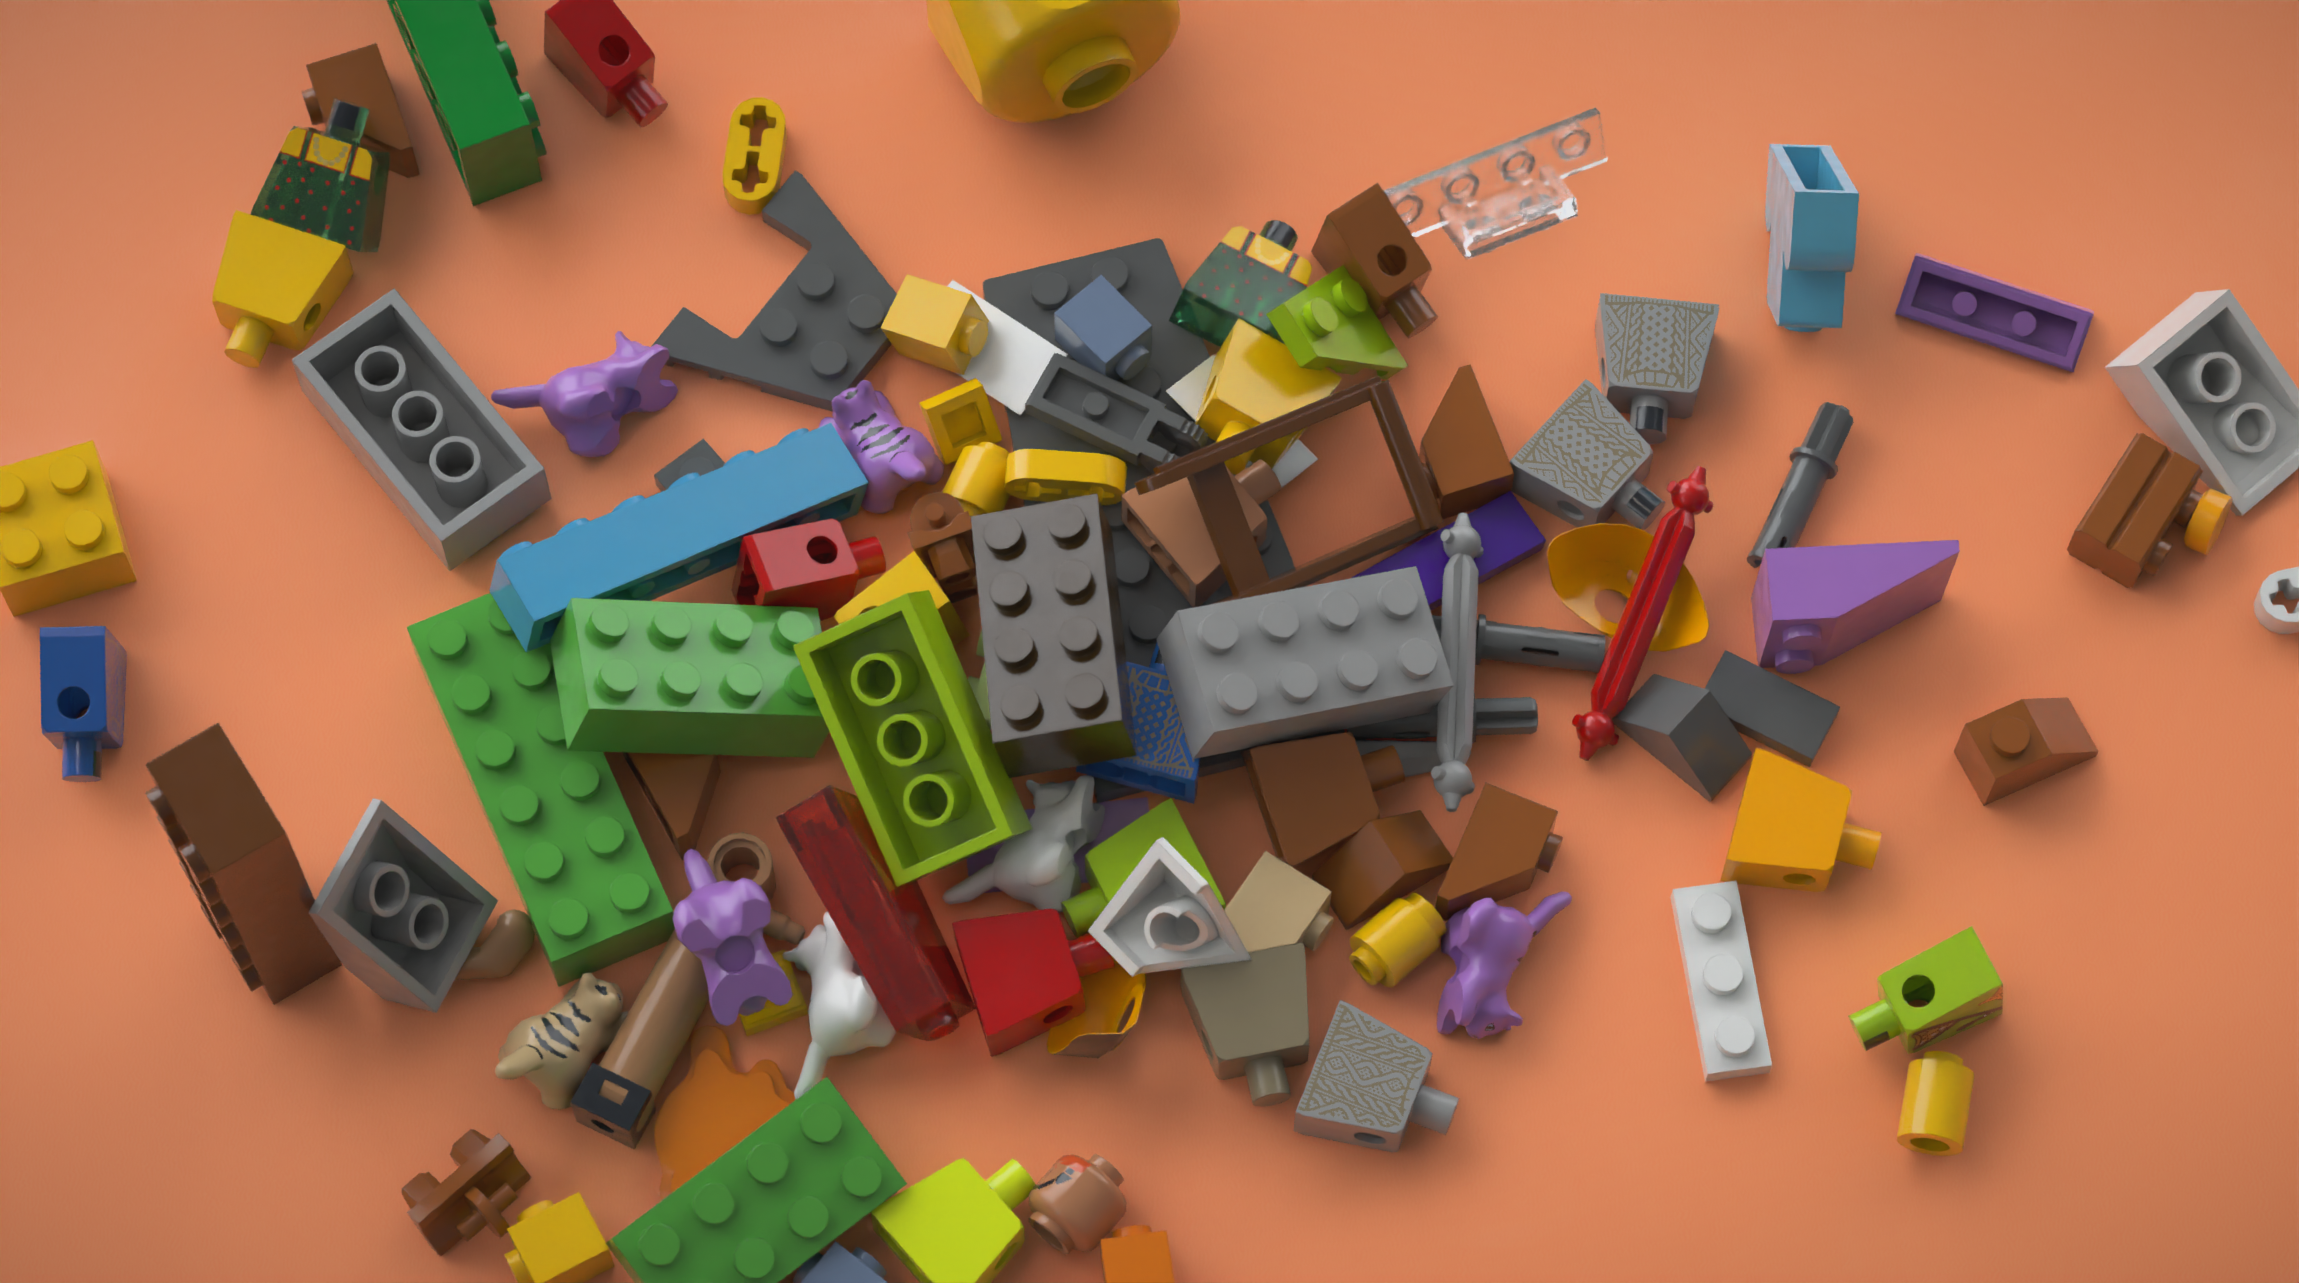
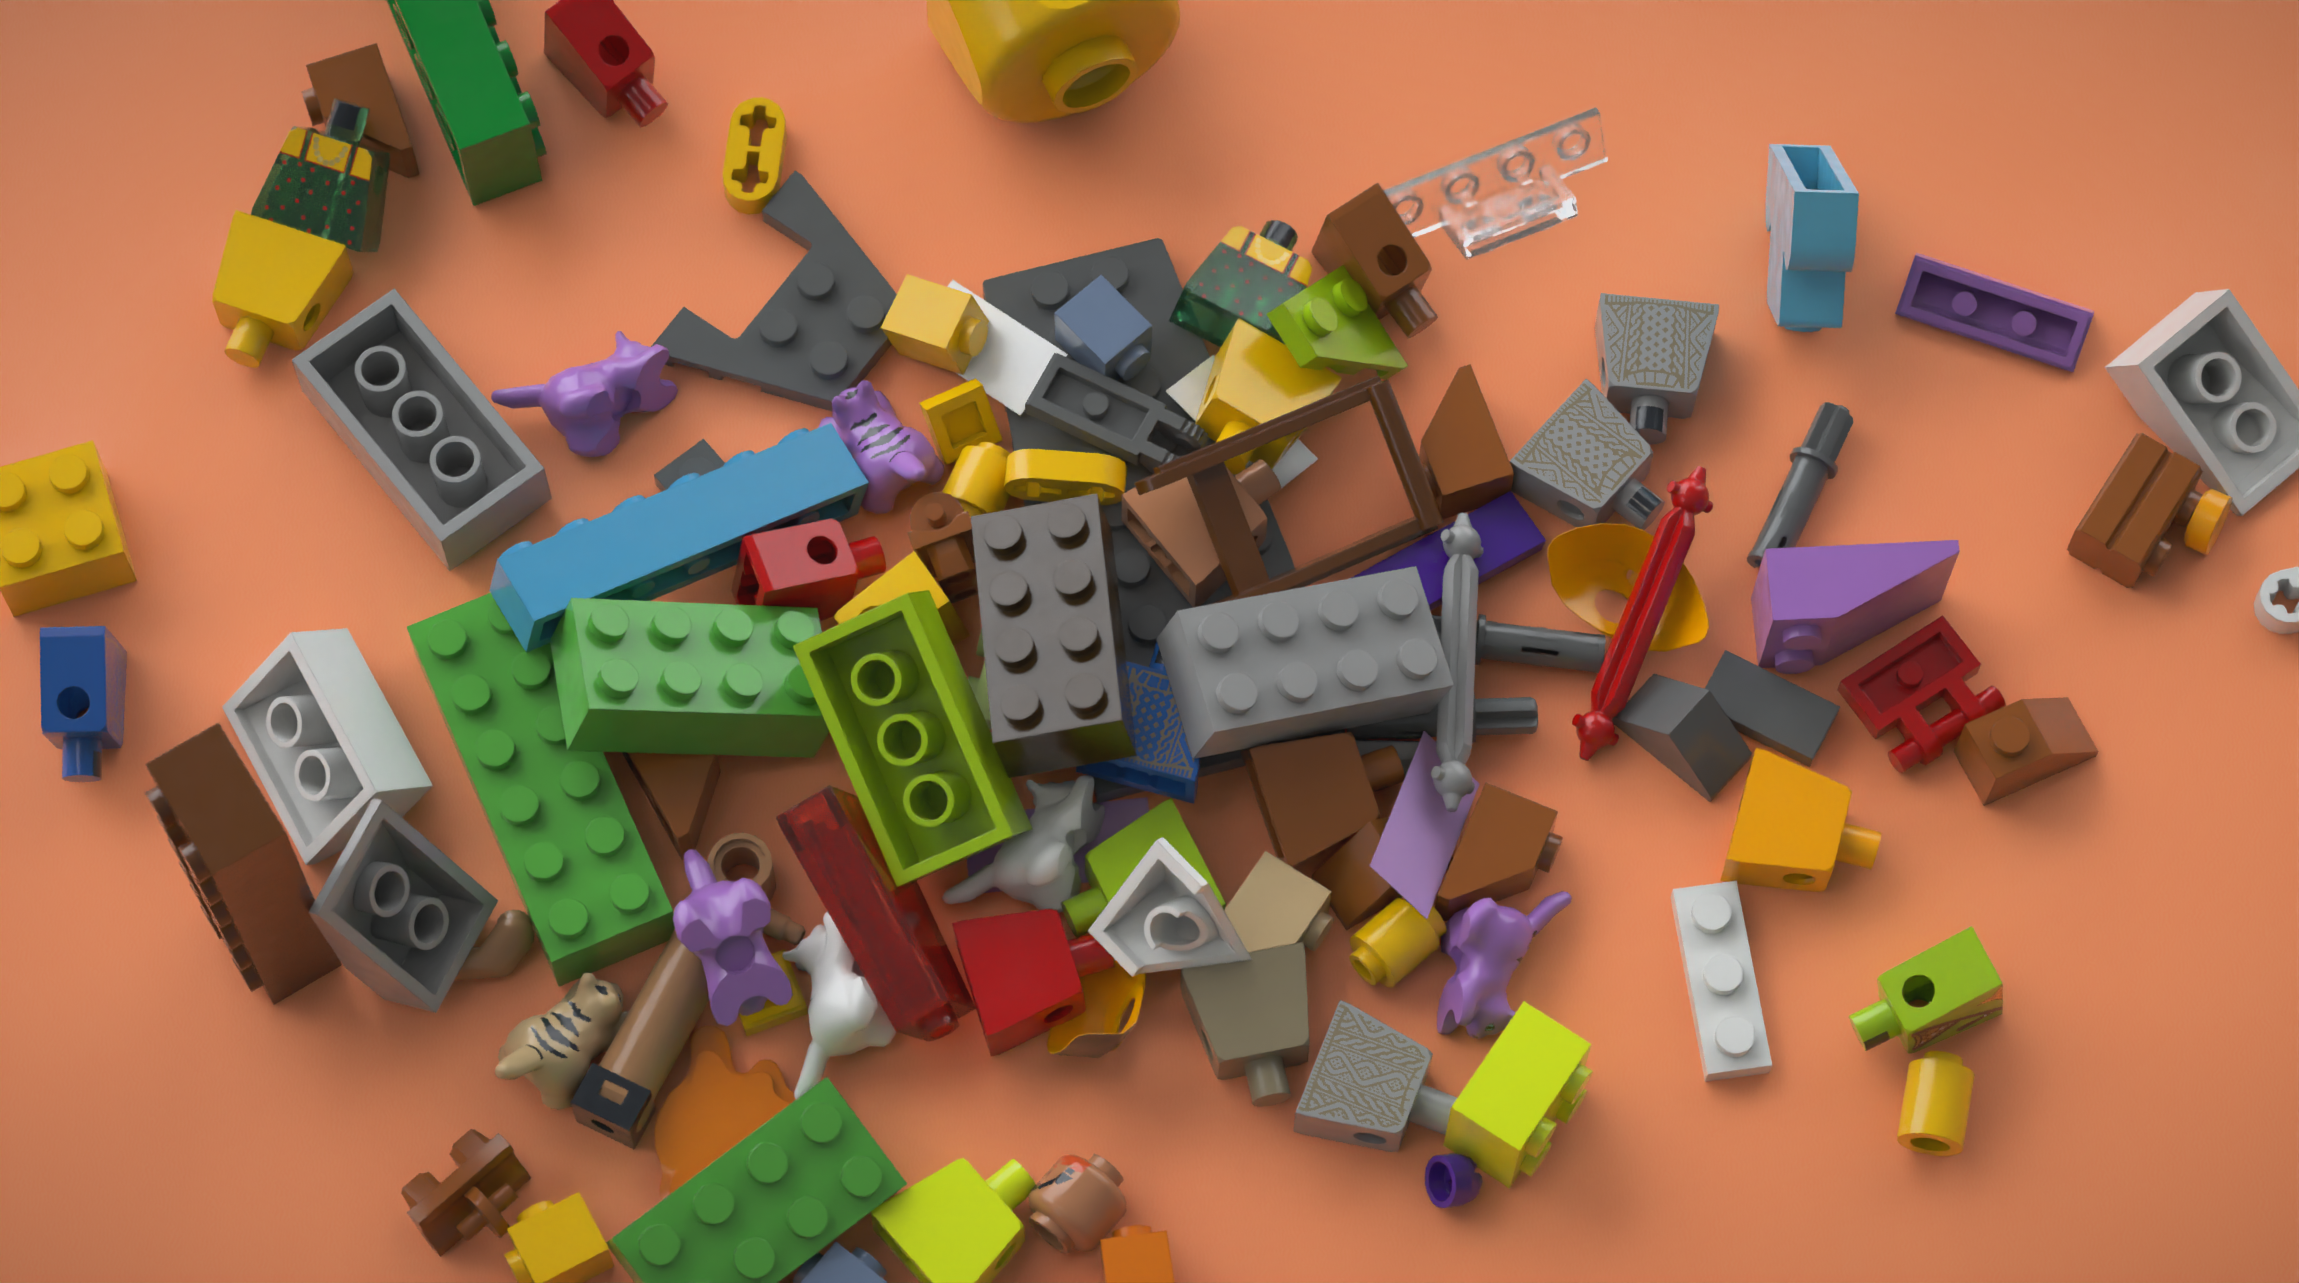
none -> white slope [222,628,433,865]
none -> lavender sticker [1370,731,1479,919]
none -> dark purple hinge [1425,1153,1483,1208]
none -> neon yellow brick [1443,1001,1593,1188]
none -> red plate [1837,615,2006,773]

